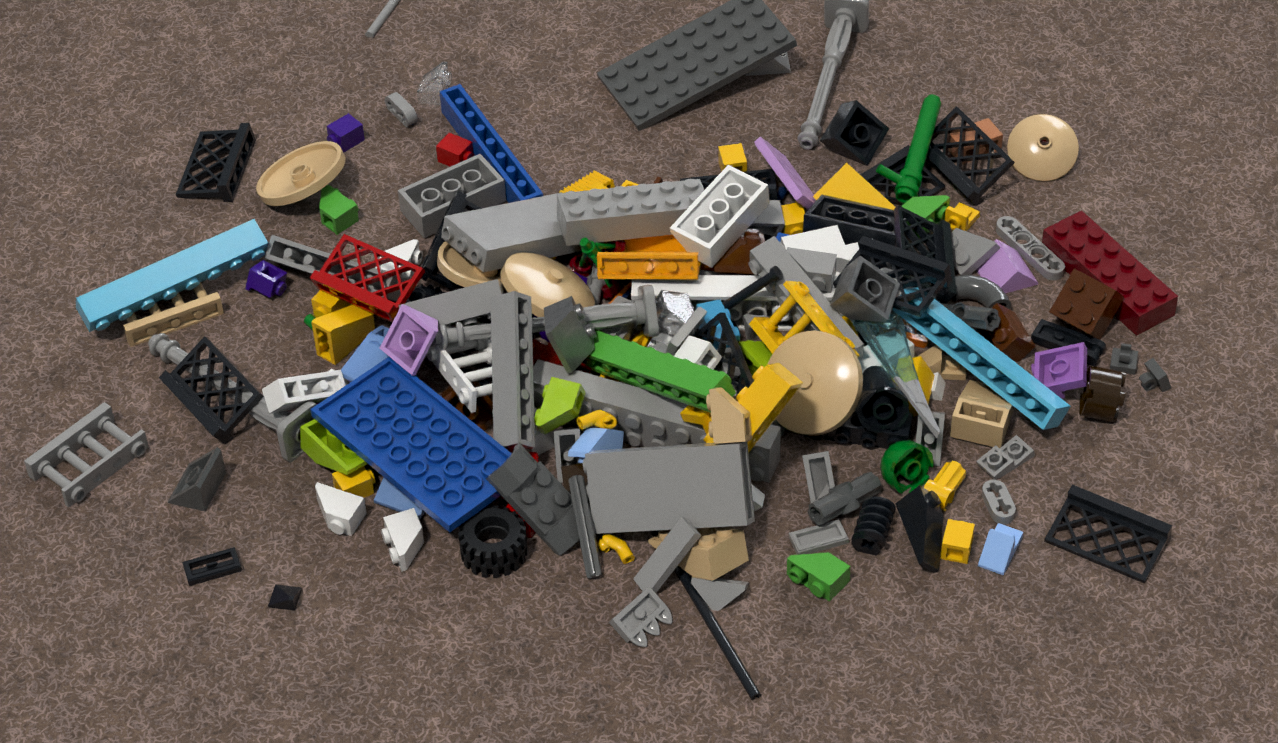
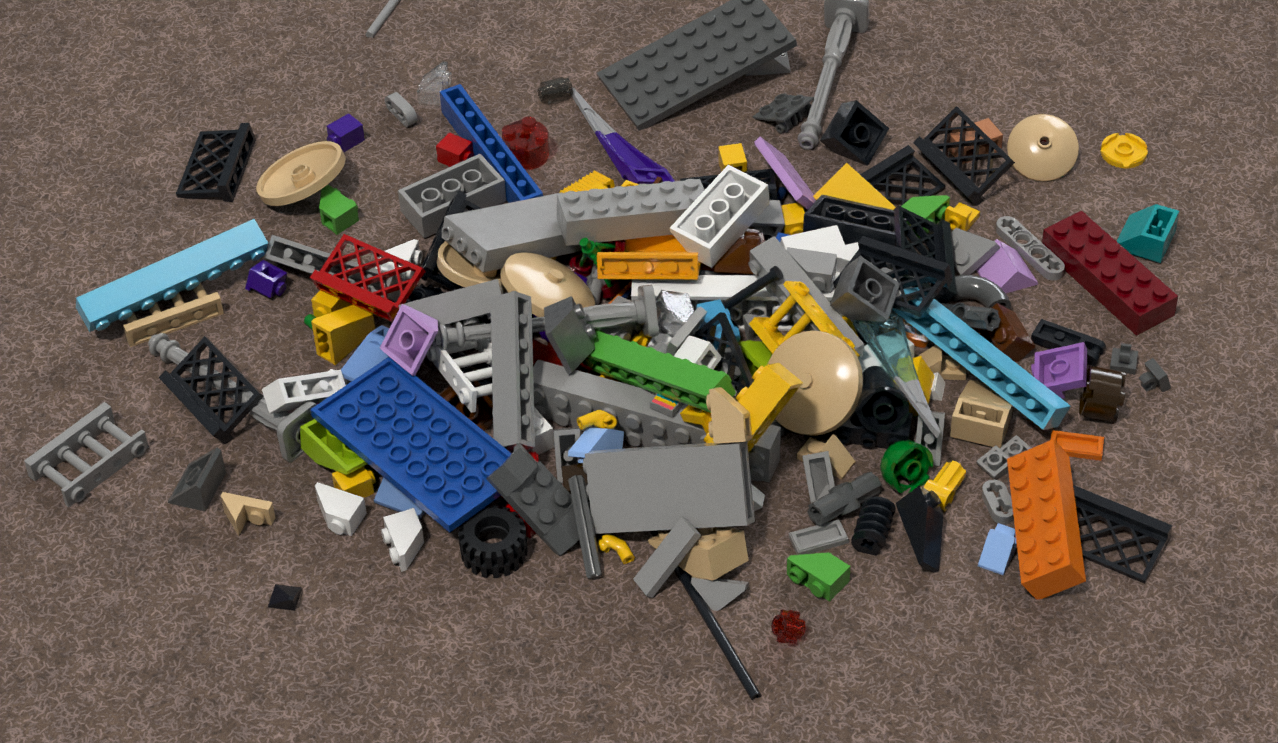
black tile [182,547,242,586] -> none
lime slope [534,377,586,434] -> none
light grey plate [609,586,672,647] -> none
green cylinder [876,94,942,204] -> none
yellow brick [941,519,975,564] -> none
reddish brown brick [1049,269,1125,340] -> none
none -> tan slope [221,492,275,536]
none -> clear red brick [502,116,550,170]
none -> clear smoke brick [537,77,573,104]
none -> dark purple plate [570,87,675,184]
none -> tile [650,393,684,418]
none -> dark grey hinge [752,93,814,133]
none -> clear red gear [771,610,806,644]
none -> tan slope [797,434,855,480]
none -> orange brick [1007,439,1086,599]
none -> orange tile [1051,430,1104,461]
none -> yellow tile [1100,133,1148,169]
none -> teal slope [1117,204,1179,263]

